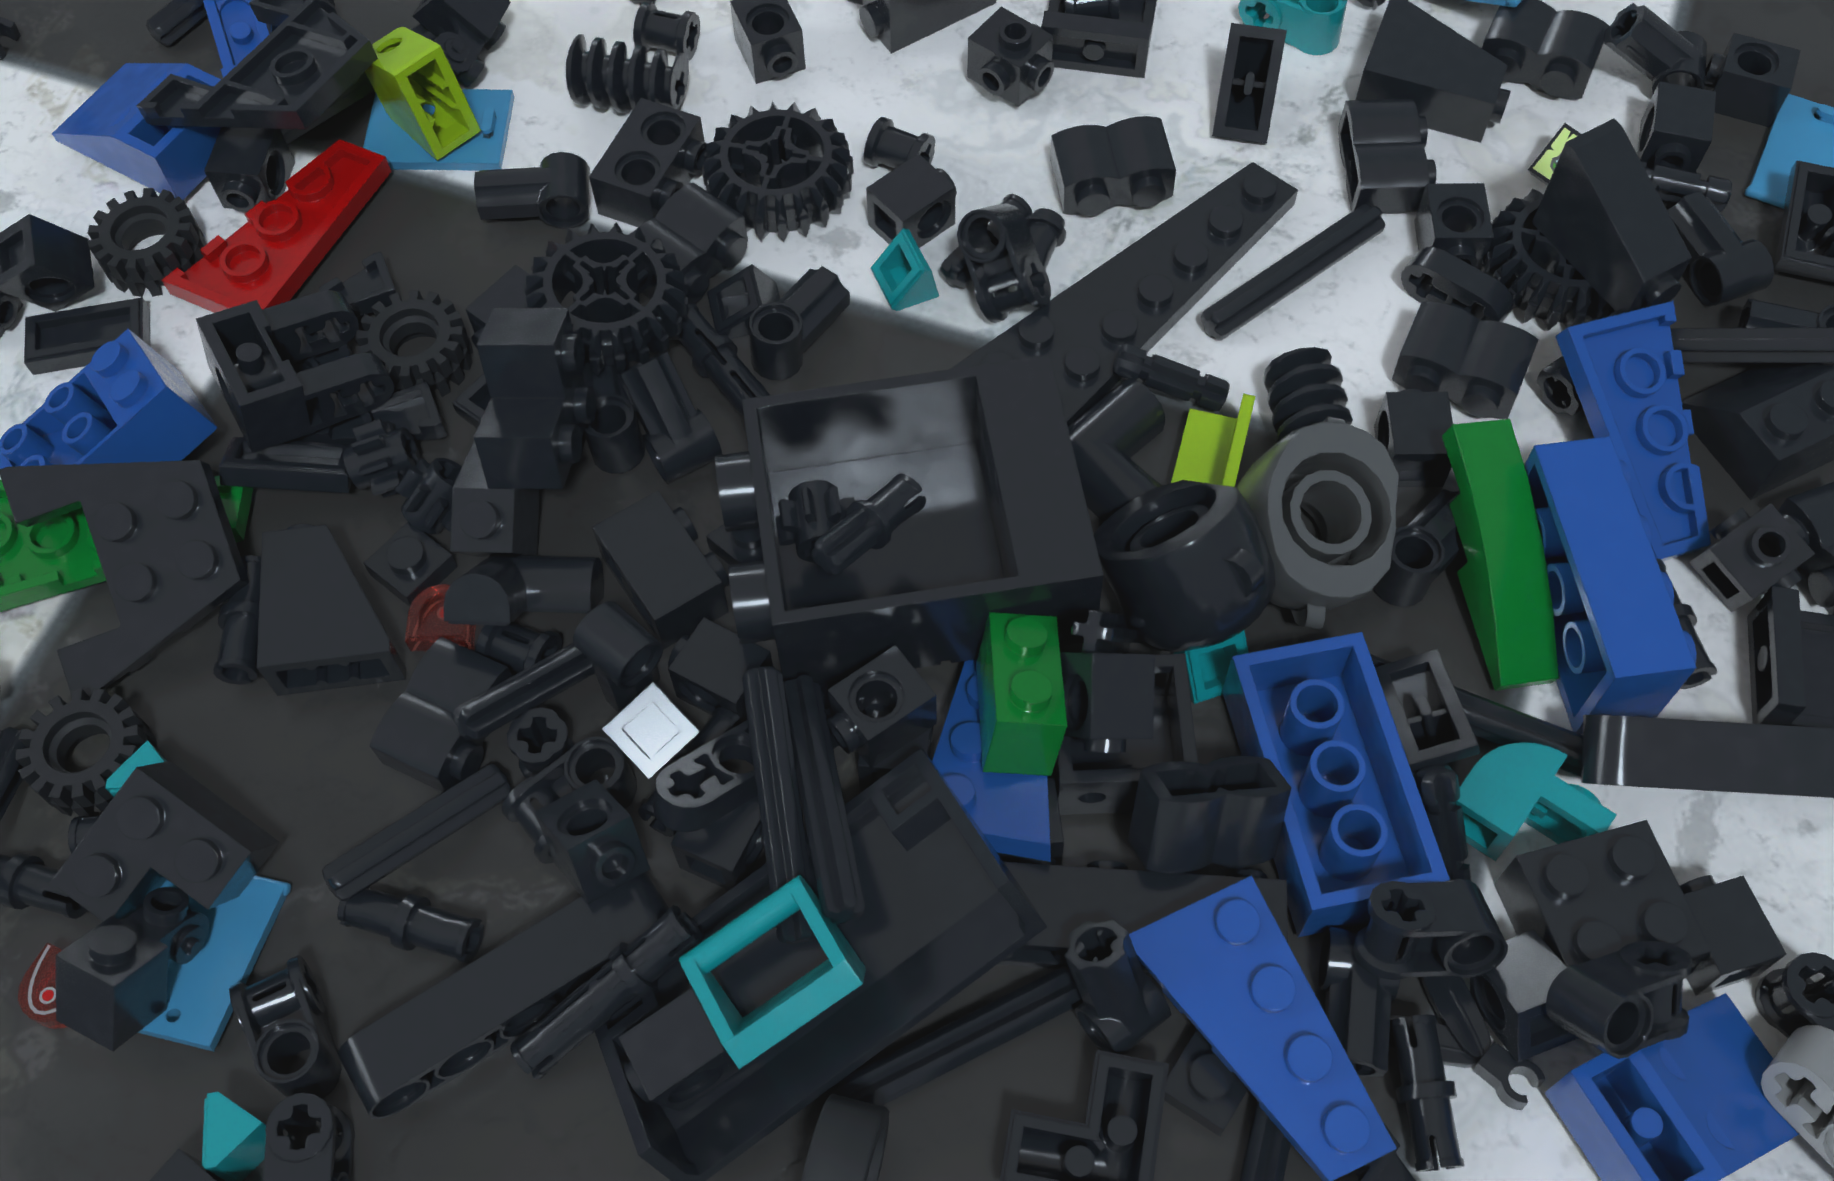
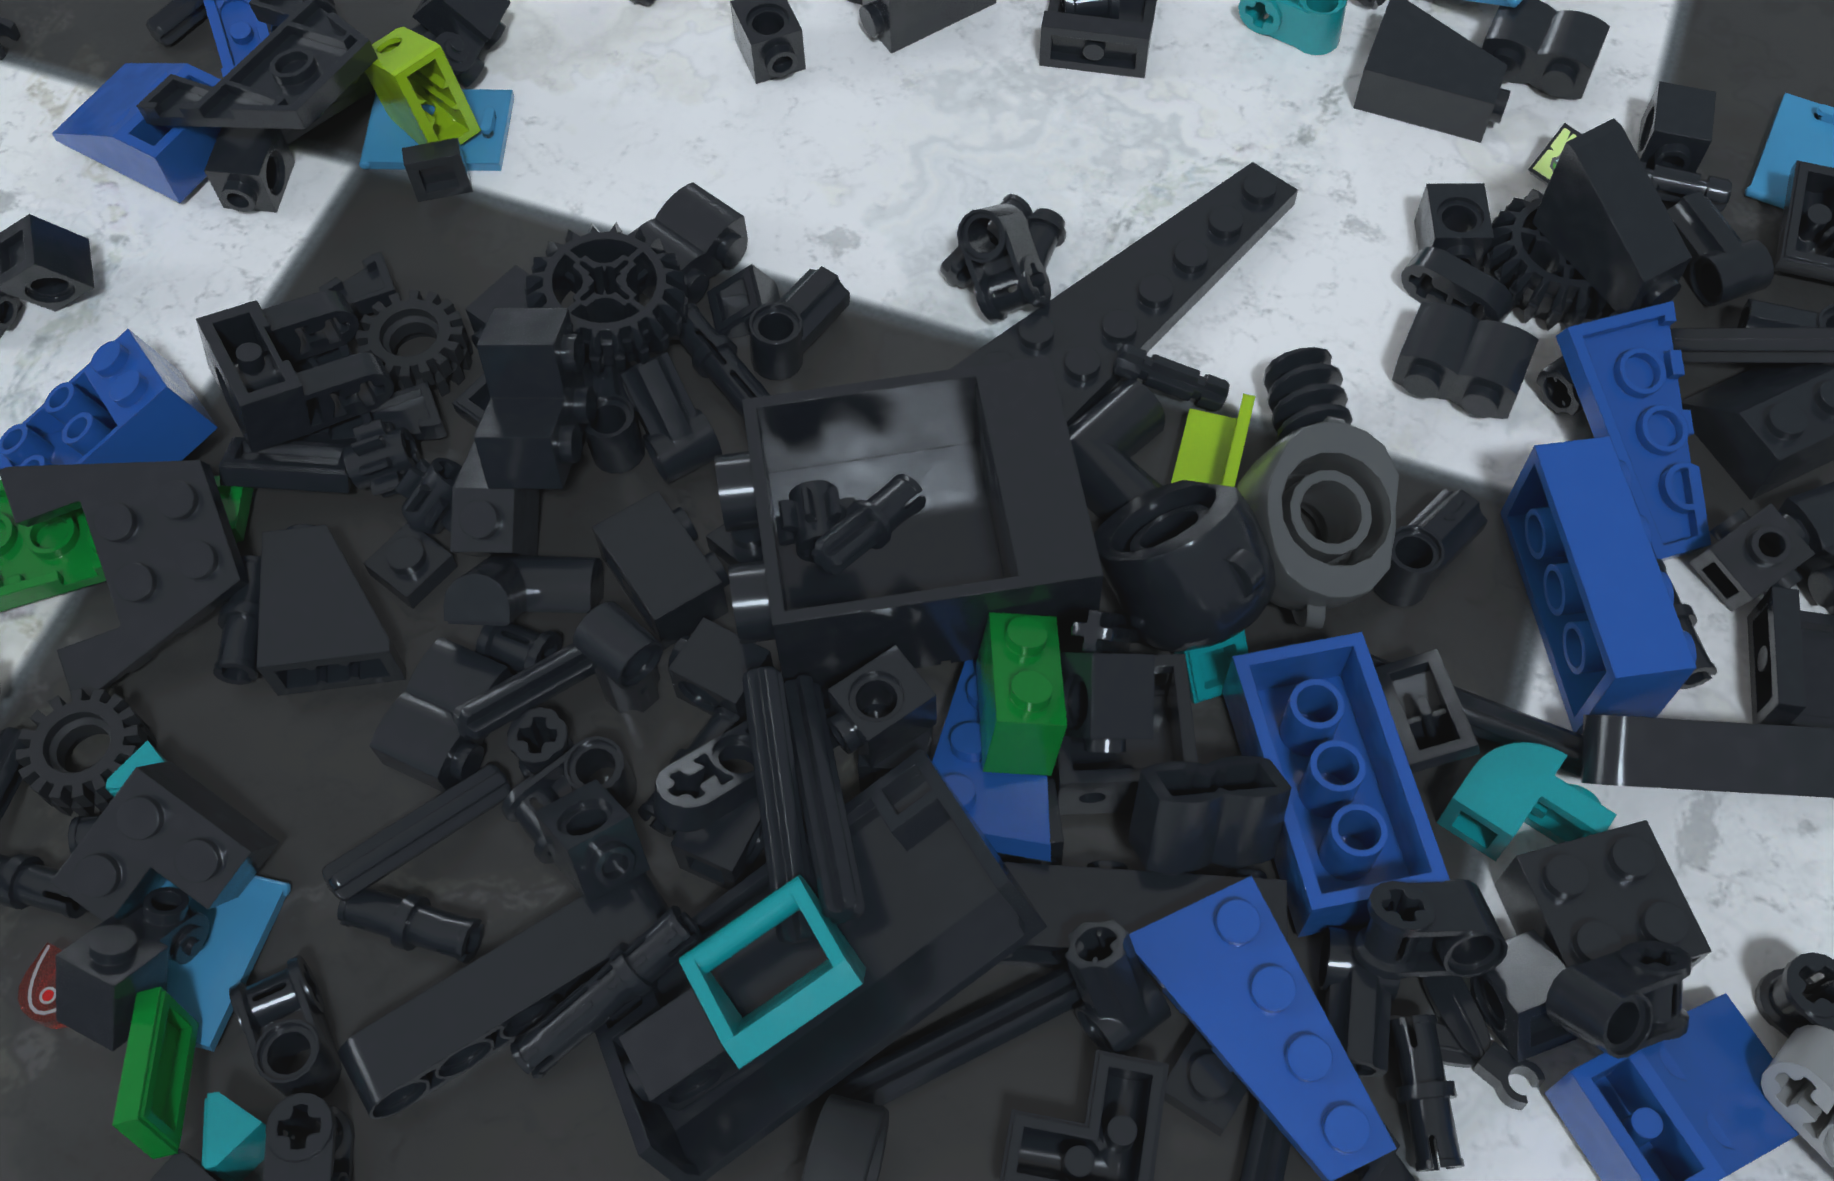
black tile [24,297,150,375] -> none
black tyre [87,188,207,297] -> none
red wing [162,139,392,313] -> none
clear red tile [405,584,476,651] -> none
black piece [474,152,590,229] -> none
black piece [566,34,689,113] -> none
black brick [589,98,707,227] -> none
brick [602,682,700,779] -> none
black bush [633,2,700,60] -> none
black gear [702,101,854,241] -> none
black bush [864,117,935,169] -> none
black brick [866,153,957,248] -> none
teal slope [871,228,939,311] -> none
black brick [967,6,1054,107] -> none
black brick [1050,116,1176,216] -> none
black axle [1200,204,1386,340] -> none
black slope [1212,23,1287,144] -> none
black brick [1338,98,1436,213] -> none
black brick [1374,389,1453,487] -> none
black axle [1415,764,1472,881] -> none
green slope [1442,419,1559,691] -> none
black piece [1604,3,1707,94] -> none
black brick [1680,875,1786,996] -> none
black brick [1705,33,1801,128] -> none
none -> green tile [112,986,199,1159]
none -> black plate [402,138,473,202]

